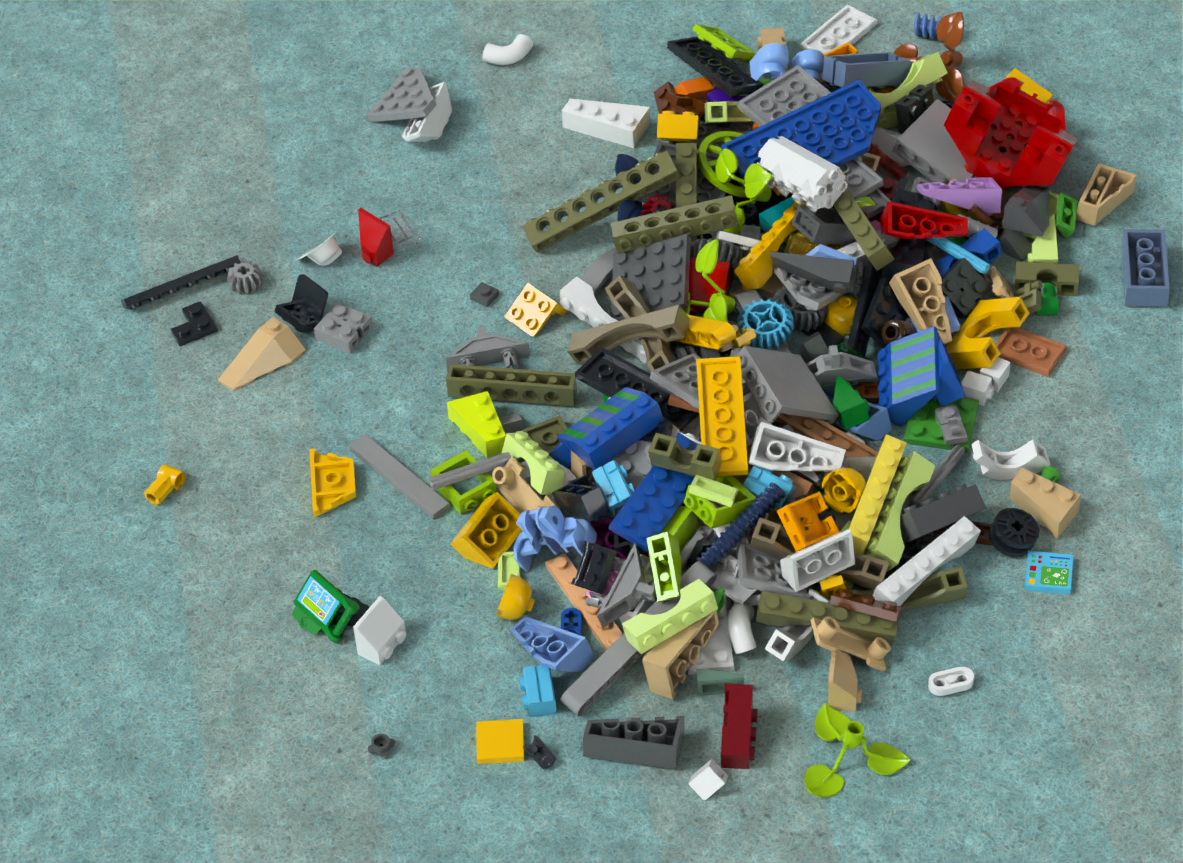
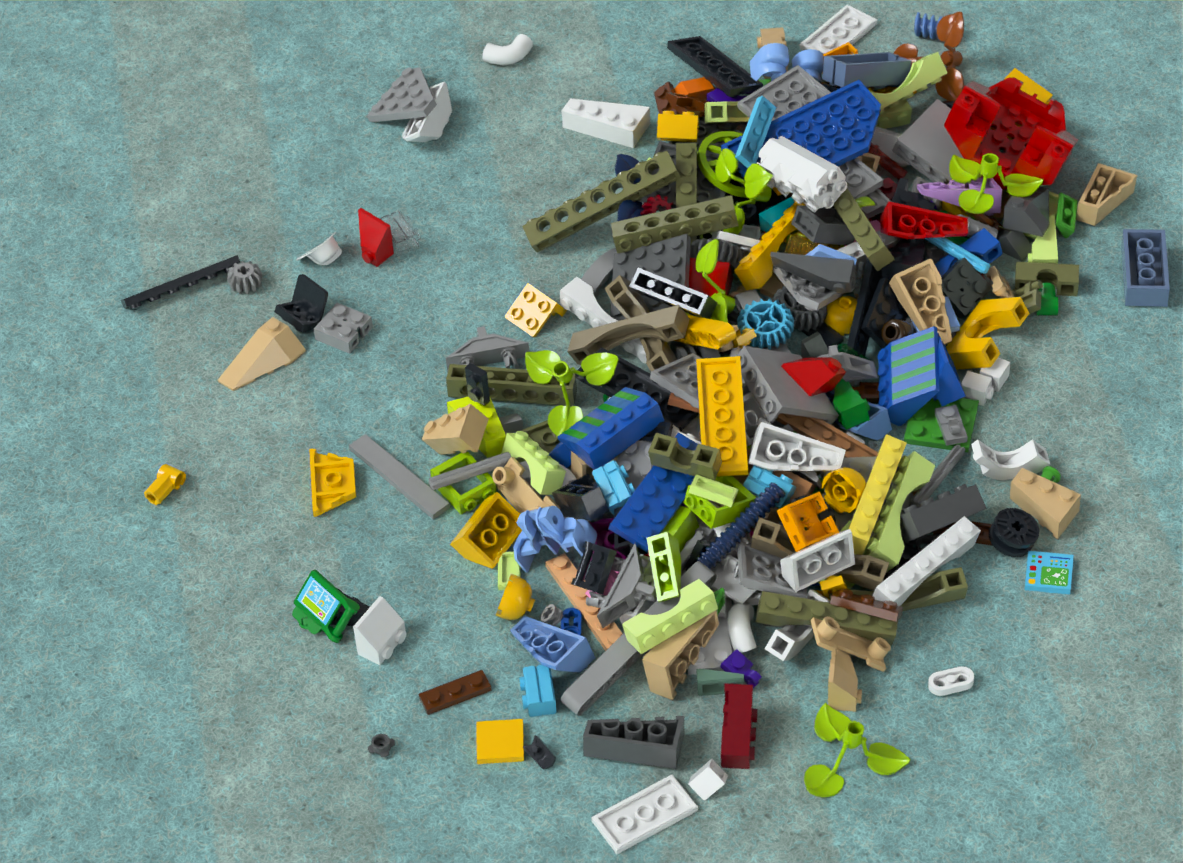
black plate [171,301,218,346] -> none
dark grey plate [470,282,499,307] -> none
lime plate [692,23,756,62] -> none
pearl dark grey piece [895,84,934,134] -> none
nougat tile [996,327,1067,377] -> none
none -> reddish brown plate [418,670,492,715]
none -> tan wedge [422,404,489,455]
none -> black plate [465,363,490,406]
none -> lime plant [525,350,619,437]
none -> light grey bush [541,604,563,626]
none -> white tile [591,775,698,854]
none -> black brick [629,268,718,319]
none -> dark purple plate [720,649,762,688]
none -> medium azure plate [735,95,777,168]
none -> red slope [781,357,846,397]
none -> lime plant [949,153,1043,214]

